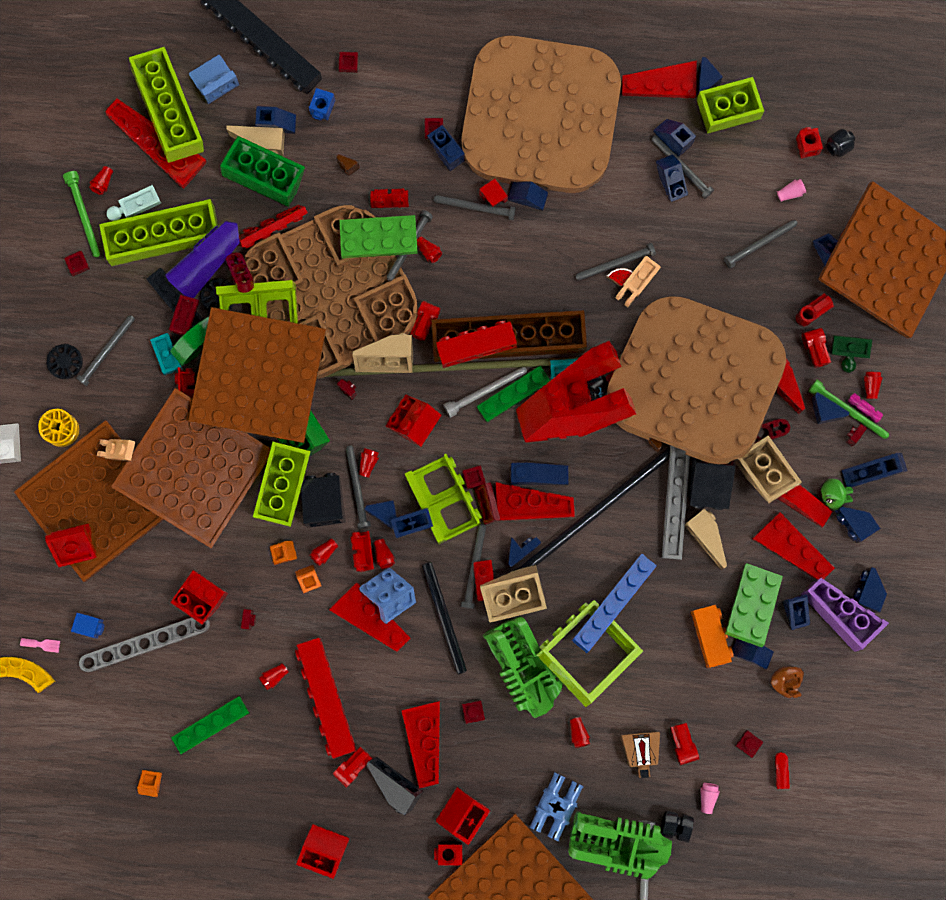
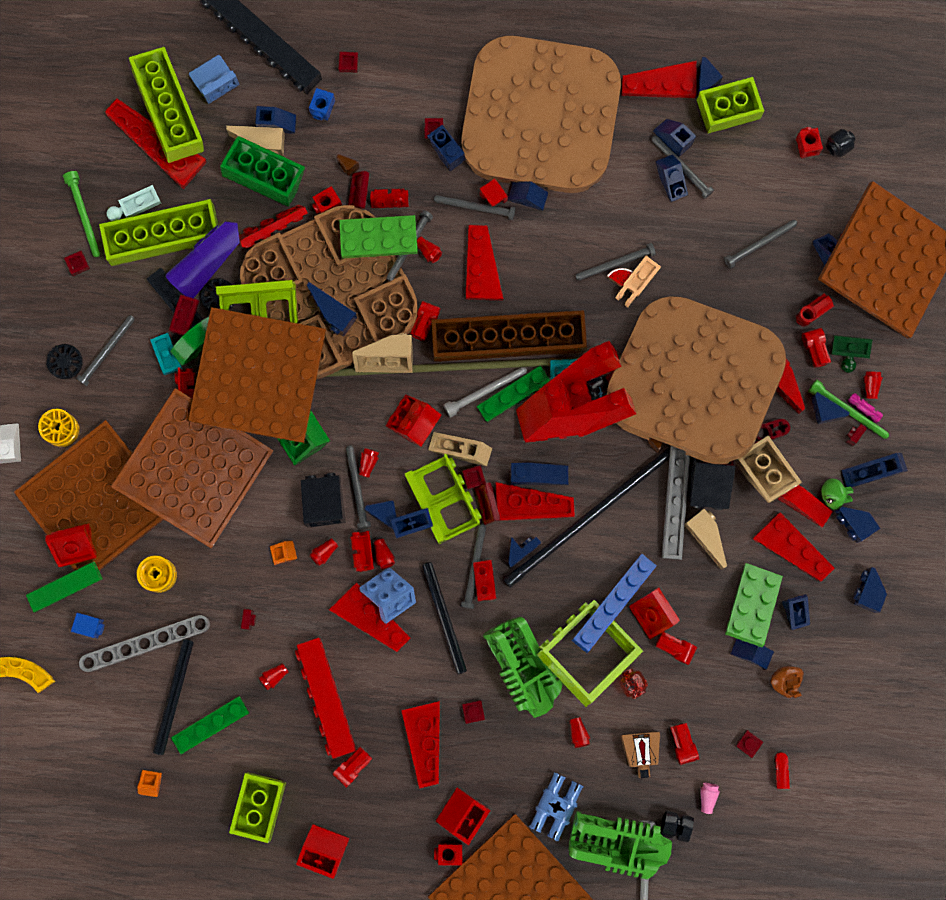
bright pink piece [20,638,60,653] -> none
red cone [89,166,113,195] -> none
light nougat hinge [97,439,135,461] -> none
red slope [170,570,229,625] -> none
dark red beam [226,252,254,293] -> none
lime slope [253,442,311,527] -> none
orange slope [295,565,321,593] -> none
dark red plate [337,379,357,400] -> none
black slope [367,757,423,816] -> none
red brick [436,321,517,368] -> none
tan slope [480,565,547,623] -> none
orange brick [691,605,734,668] -> none
bright pink cone [777,179,806,202] -> none
medium lavender wedge [801,578,889,652] -> none
none -> green tile [26,562,103,613]
none -> yellow wheel [137,556,177,593]
none -> black axle [153,639,194,755]
none -> lime brick [229,772,286,843]
none -> dark blue slope [307,282,357,336]
none -> red brick [312,186,342,214]
none -> dark red plate [348,171,369,209]
none -> tan slope [428,432,492,466]
none -> red wing [466,225,503,301]
none -> clear red head [619,669,648,699]
none -> red bracket [629,588,680,639]
none -> red piece [655,632,698,665]

